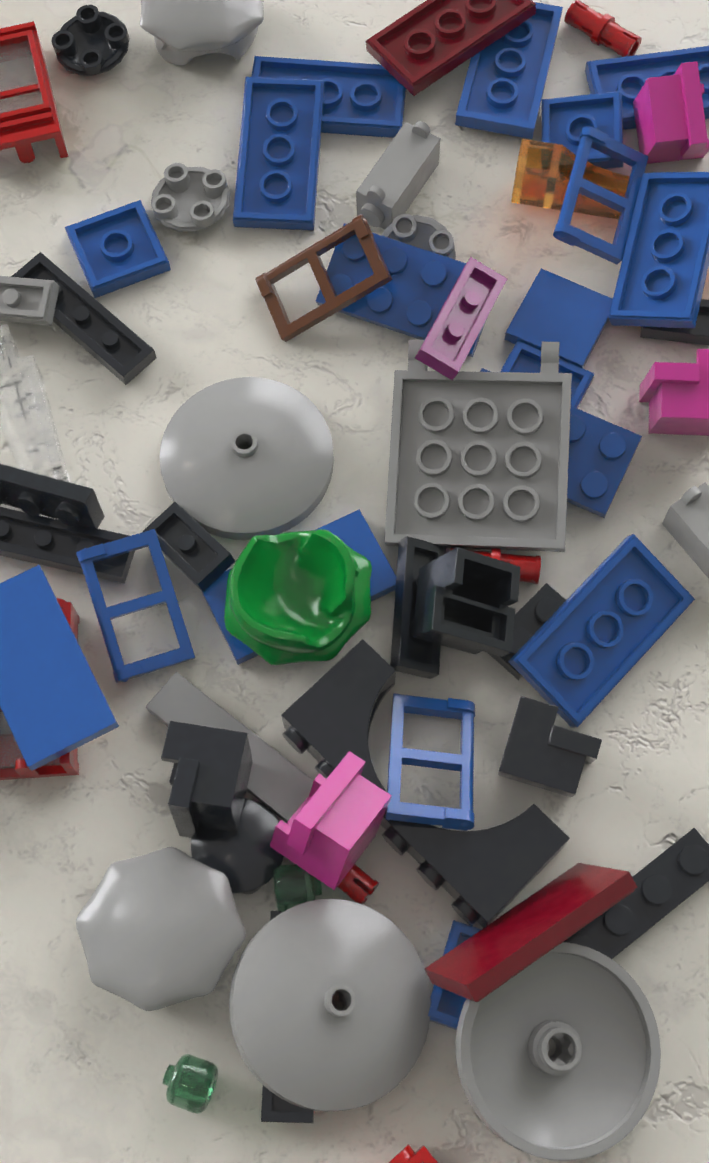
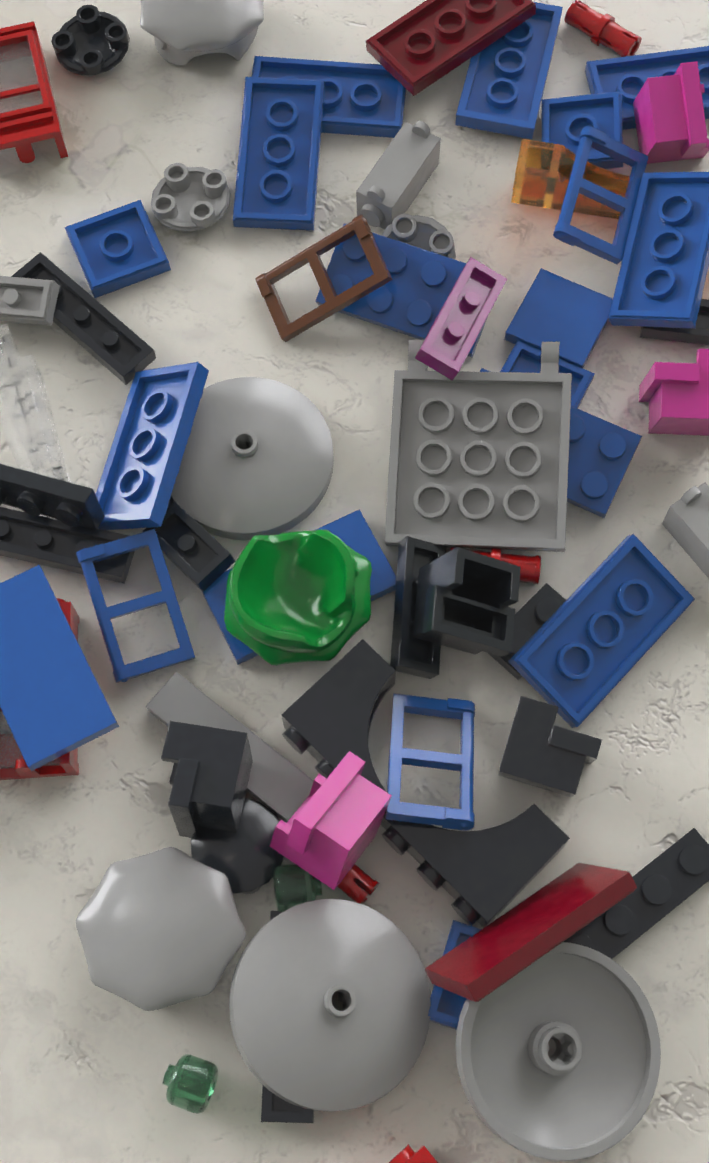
none -> blue plate [96,362,209,531]

